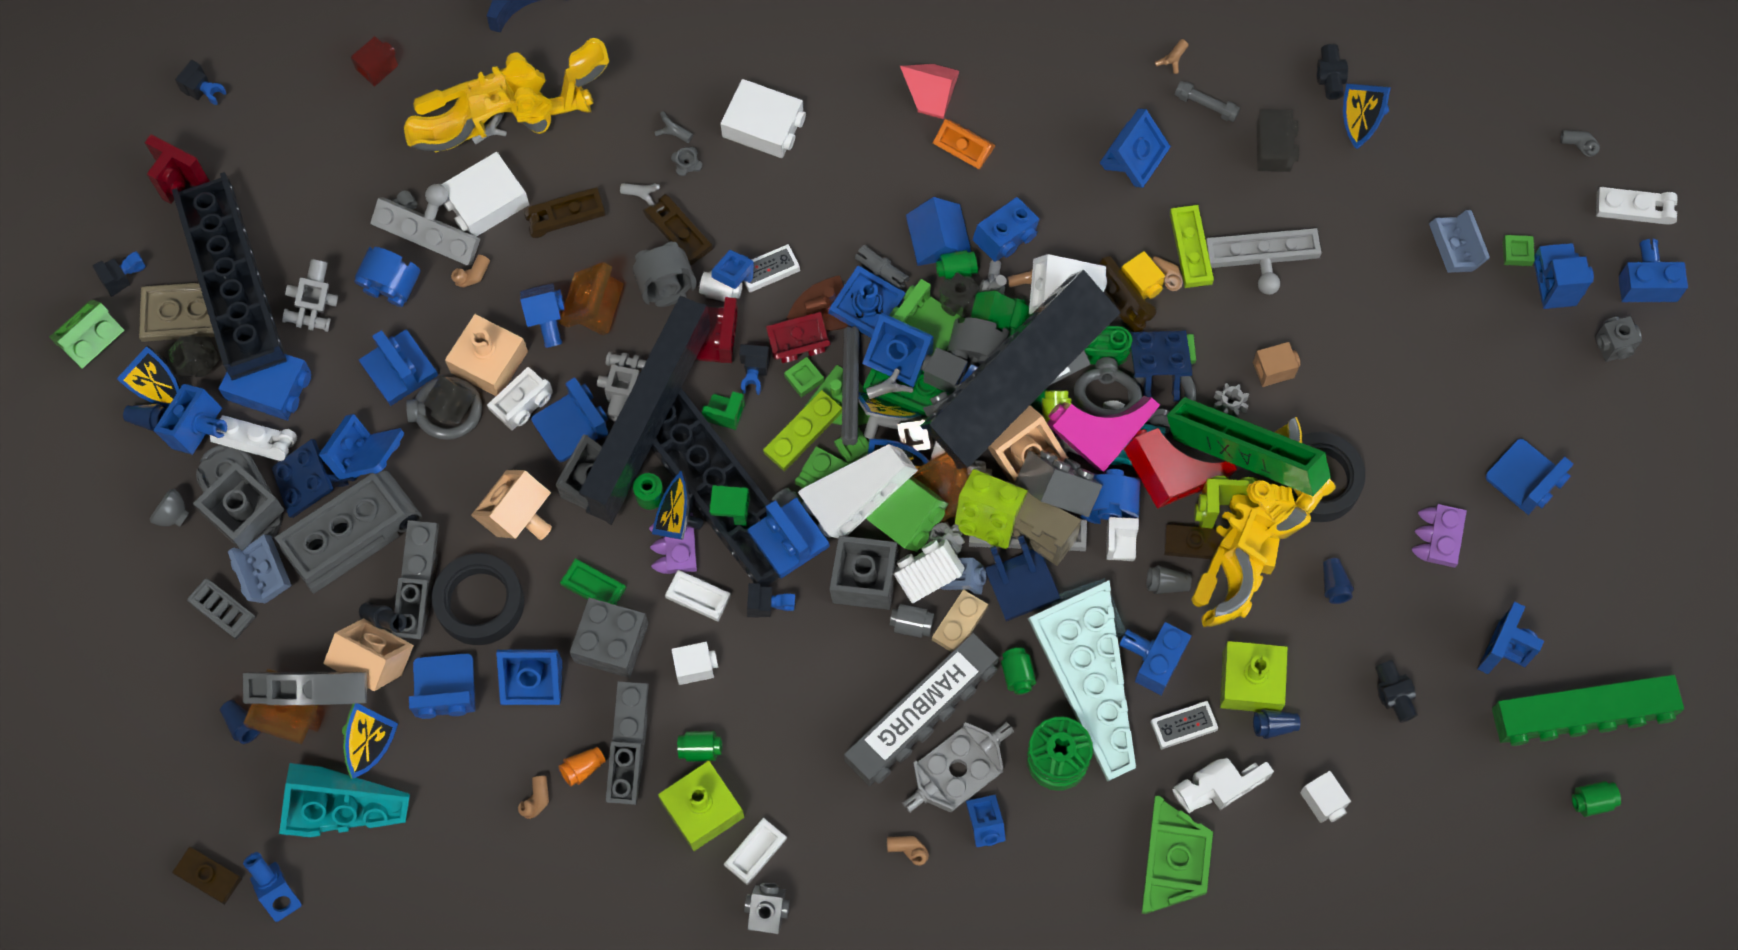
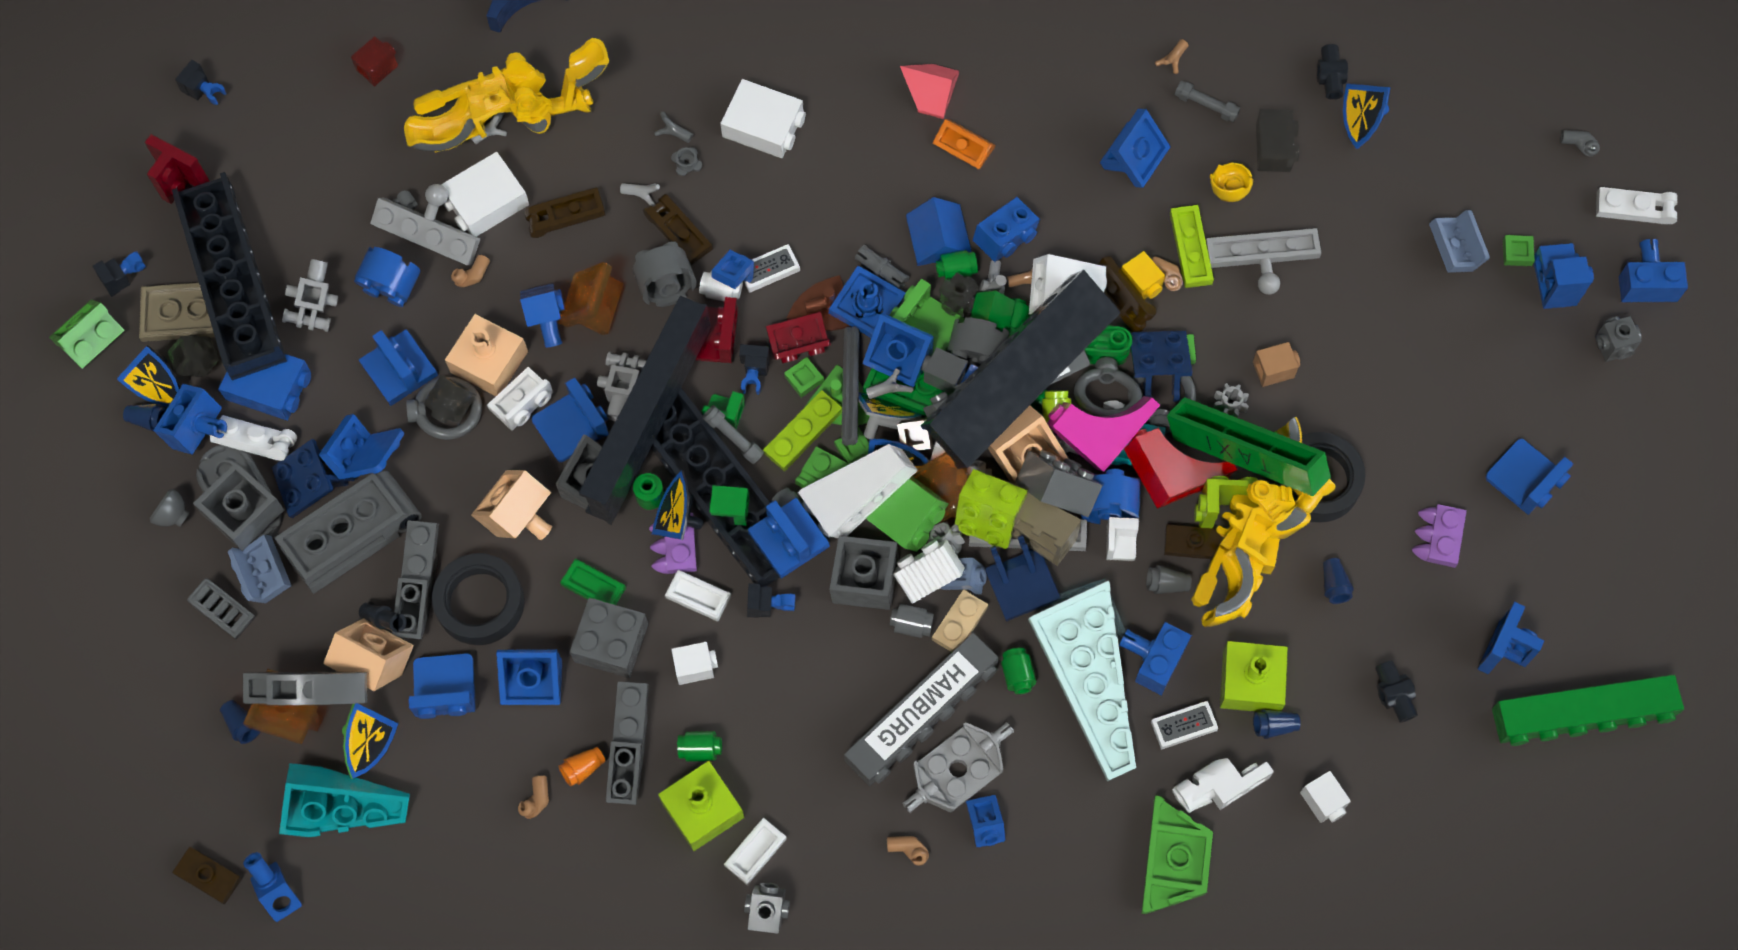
green wheel [1027,717,1093,791] -> none
green brick [1572,781,1621,817] -> none
none -> dark grey bar [702,405,764,464]
none -> yellow hair [1210,162,1253,202]

